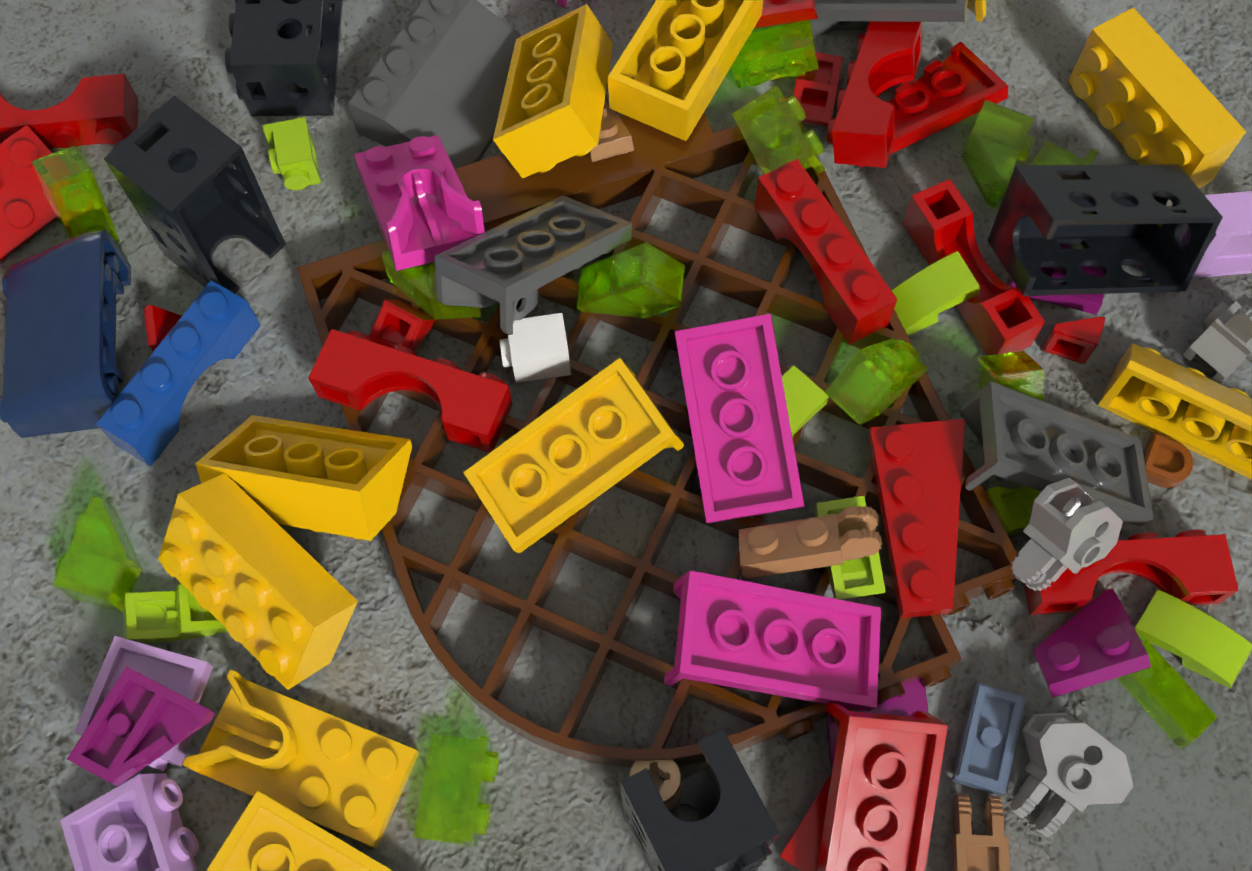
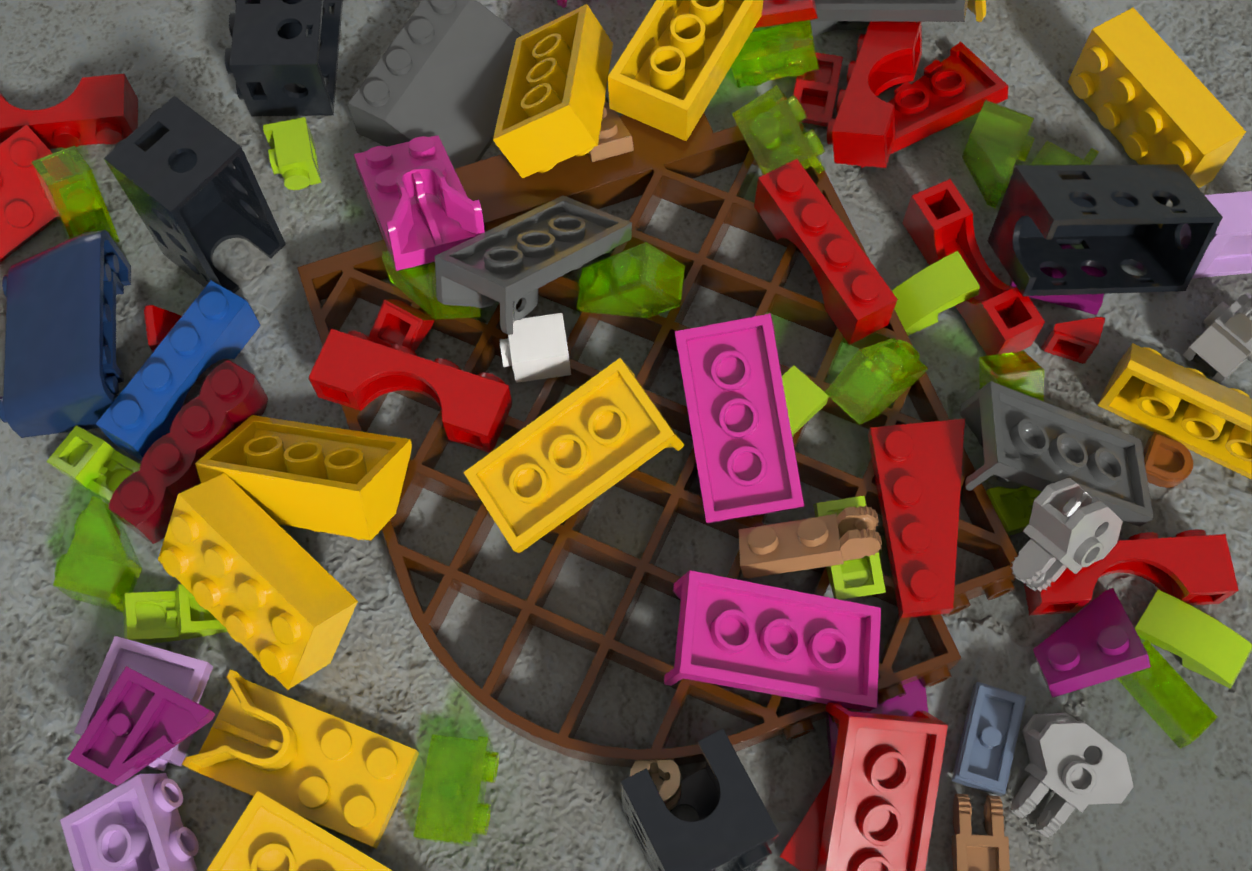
none -> lime slope [46,425,141,503]
none -> dark red brick [108,360,268,544]

